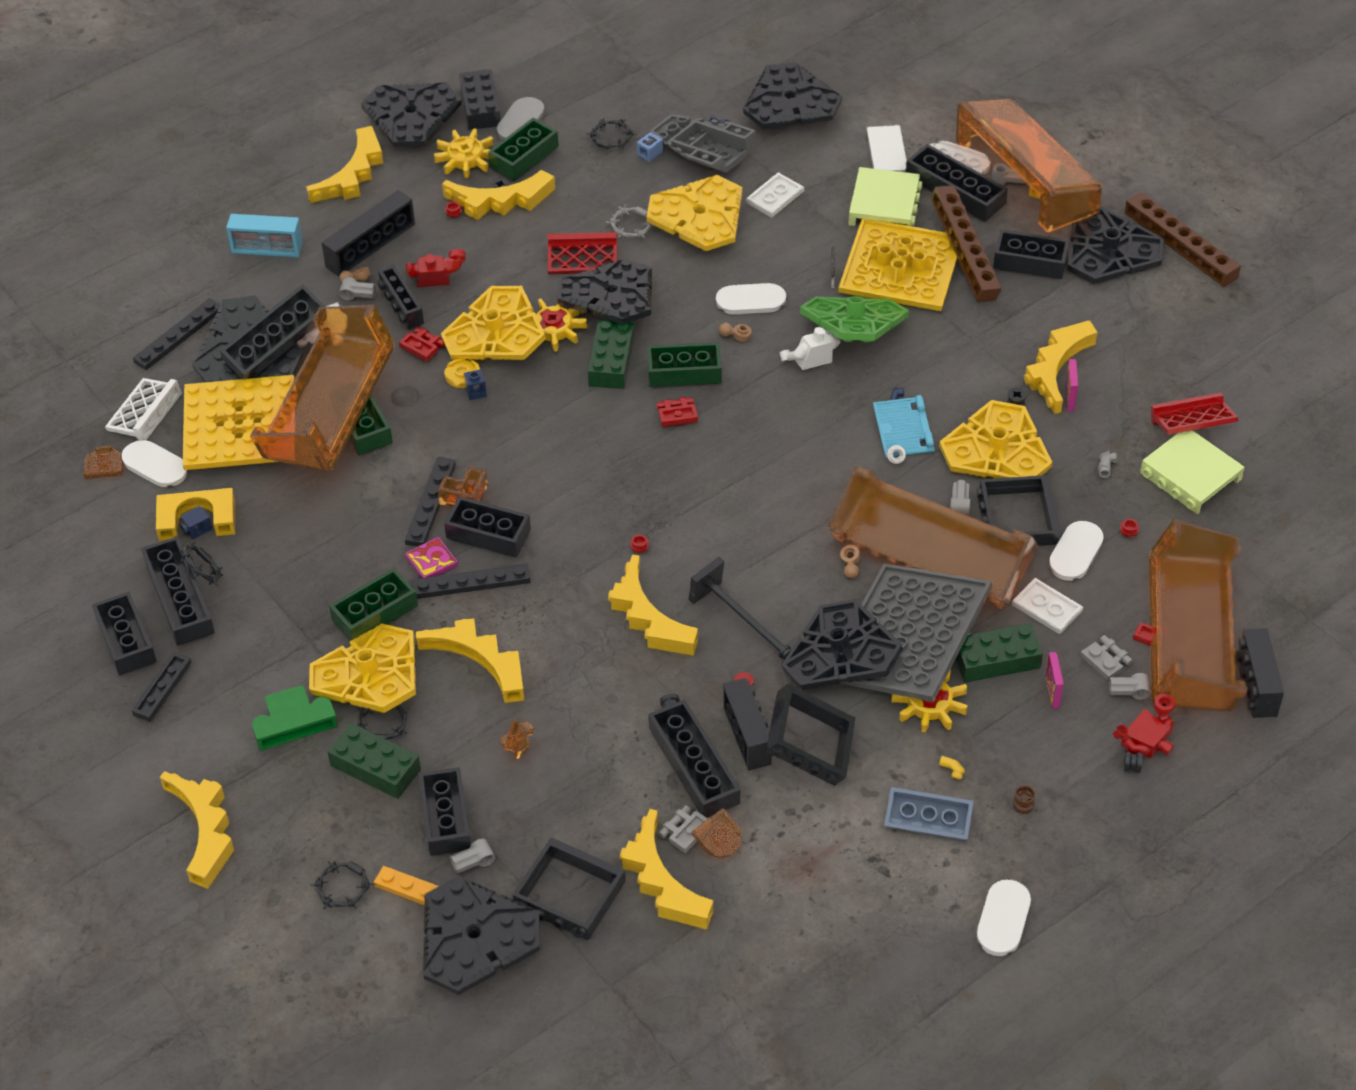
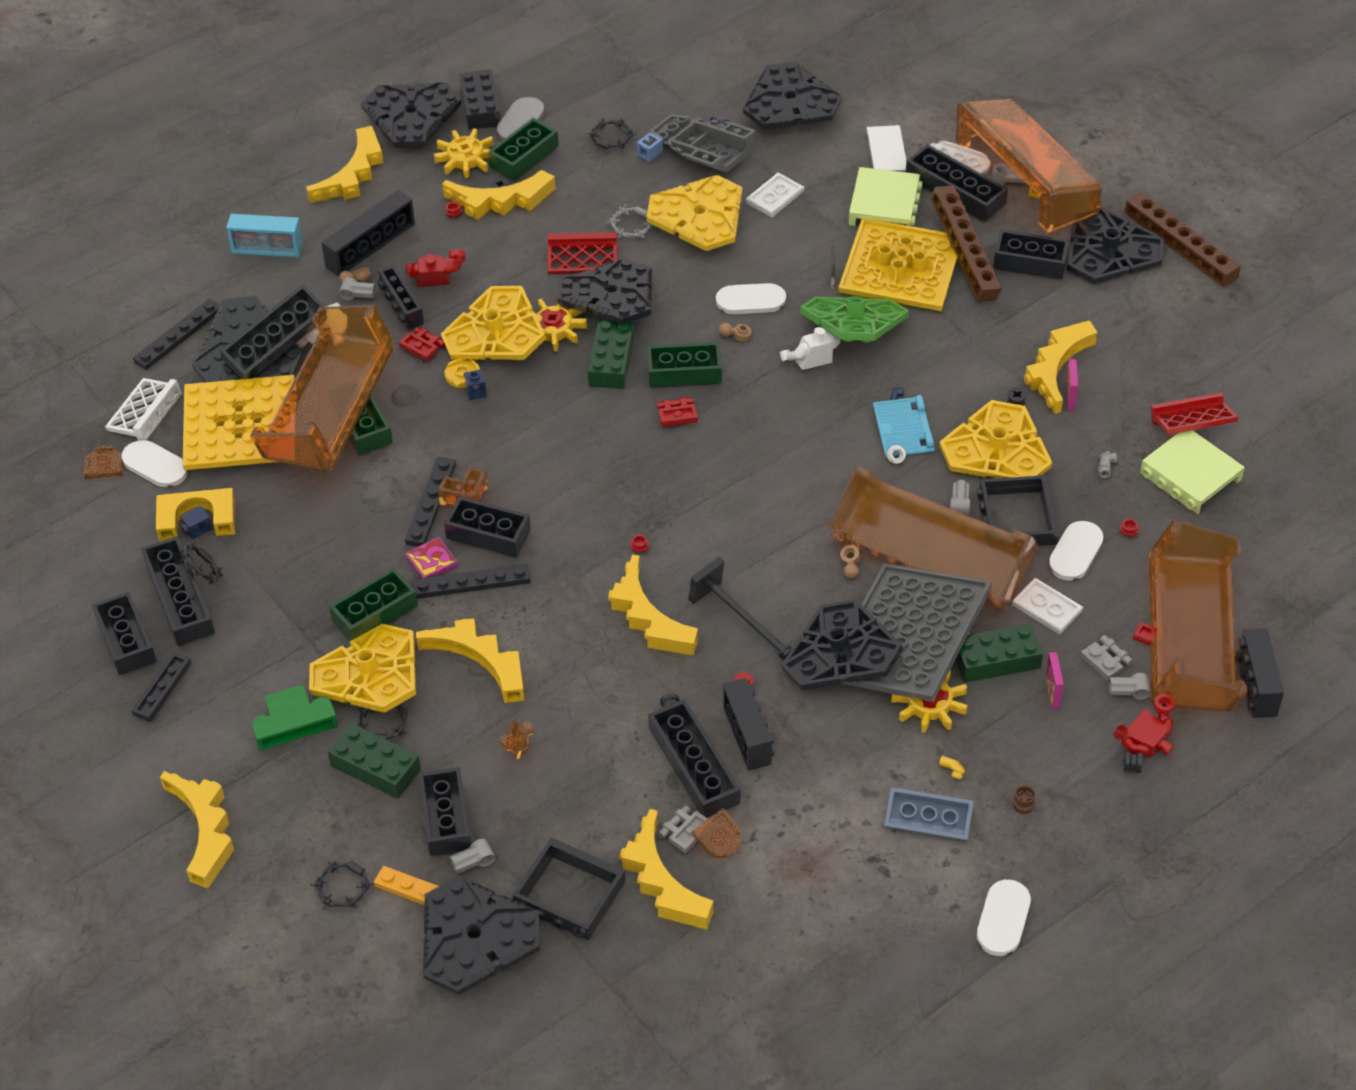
black window [766,683,856,786] -> none

